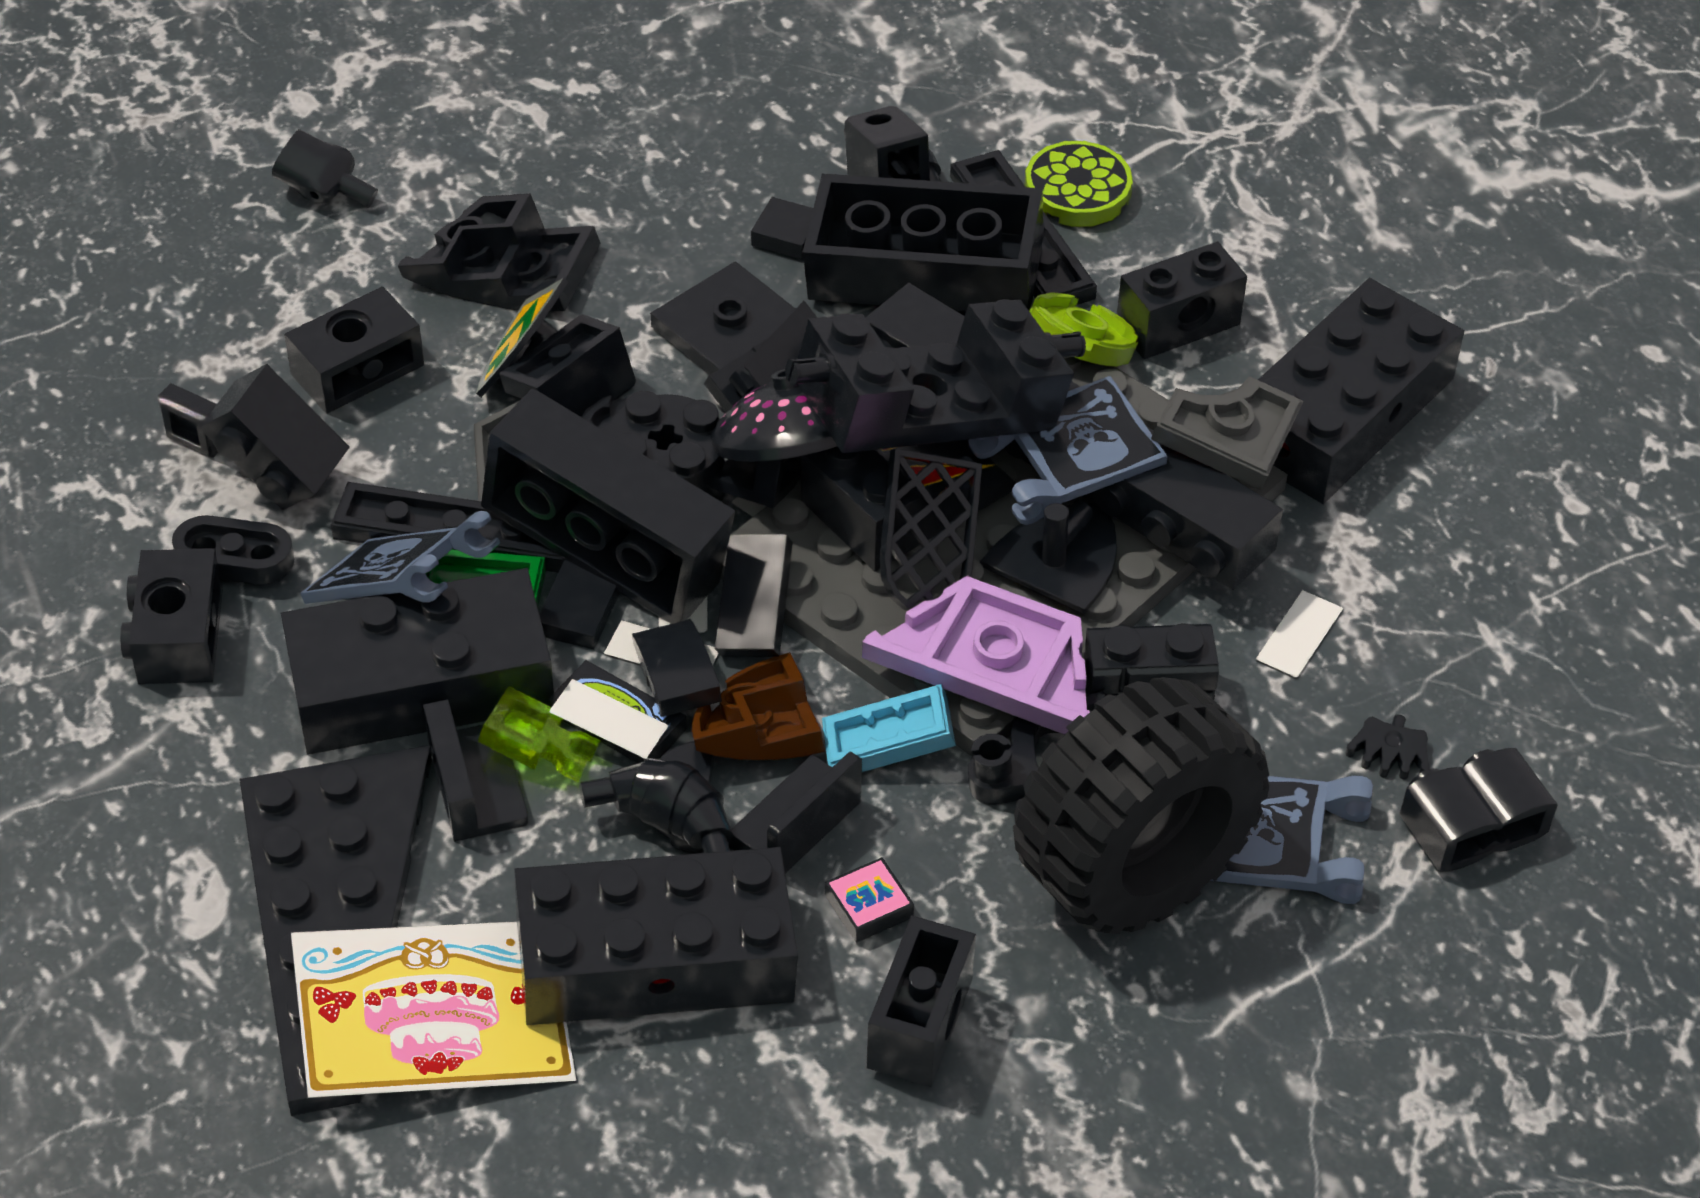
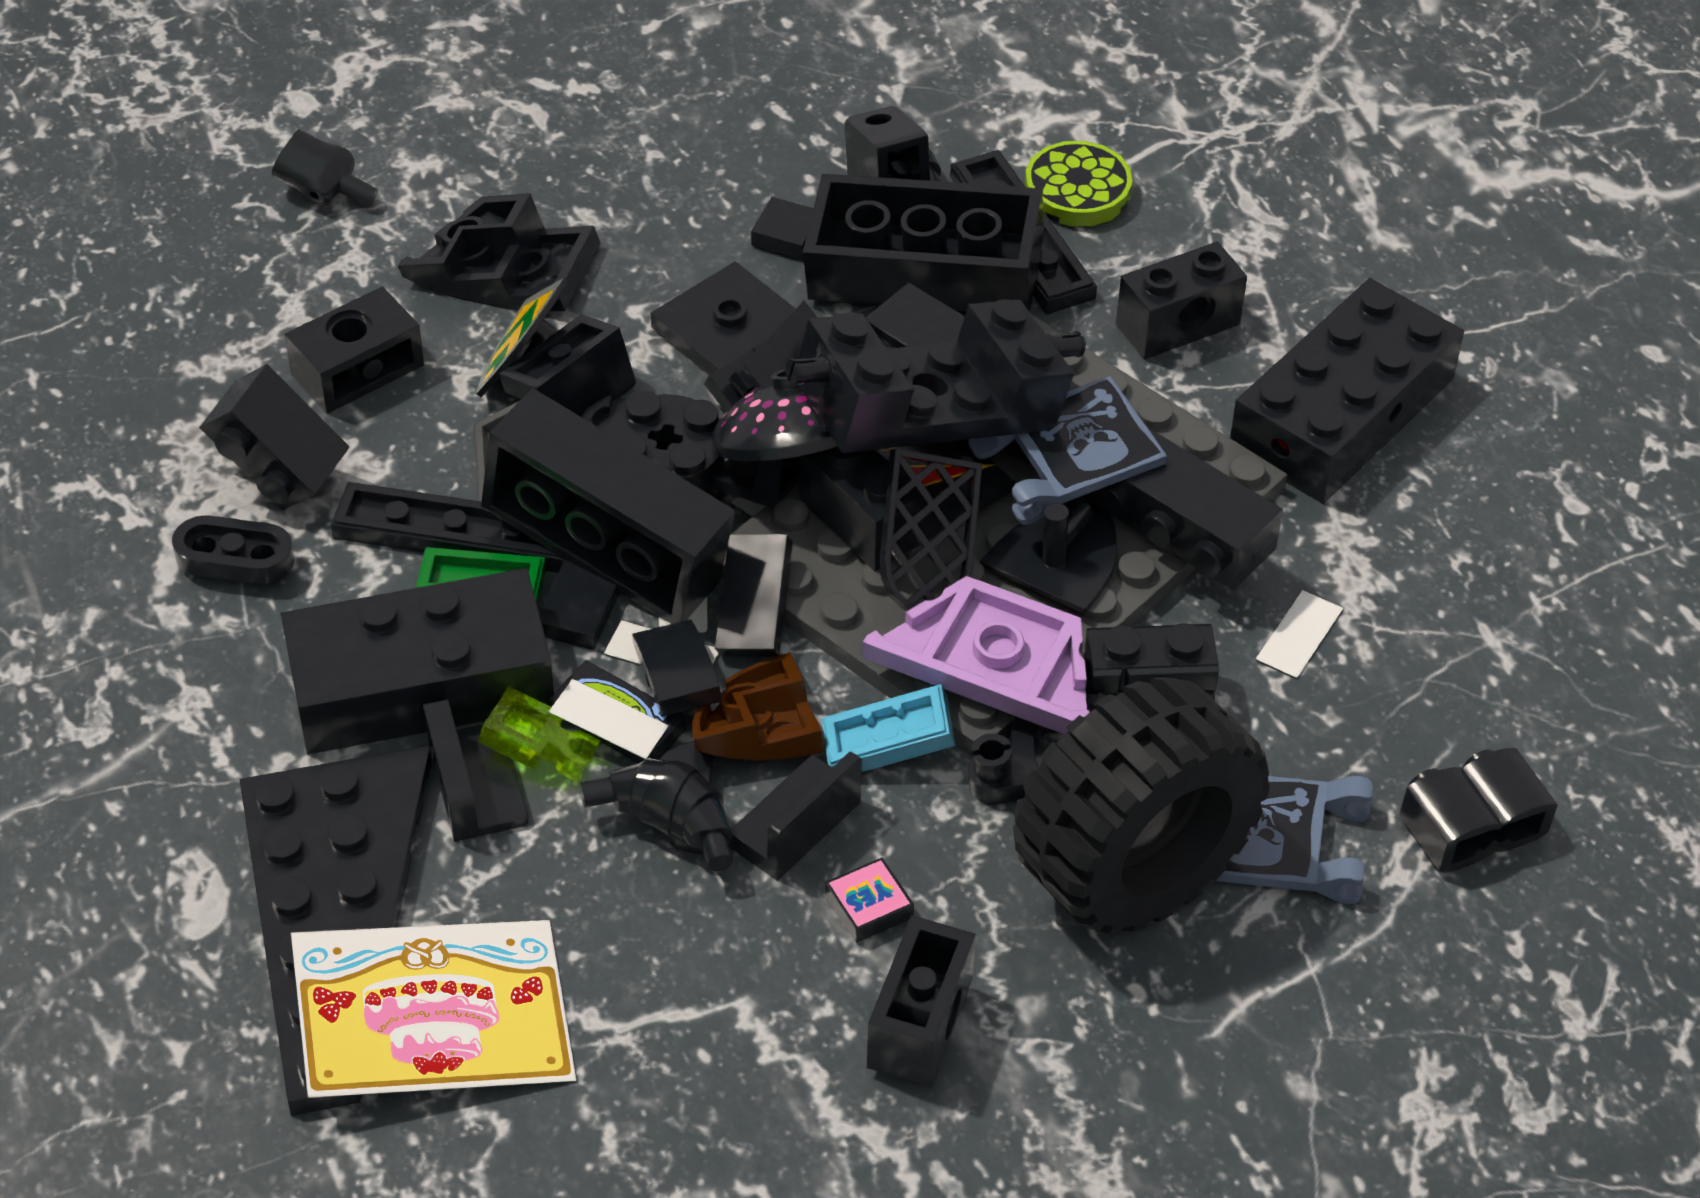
black brick [120,548,223,684] -> none
black tile [158,383,218,458] -> none
sand blue flag [300,511,501,604] -> none
black brick [515,847,798,1025] -> none
lime tile [1029,292,1138,367] -> none
dark grey tile [1151,376,1304,490] -> none
black piece [1345,715,1430,780] -> none

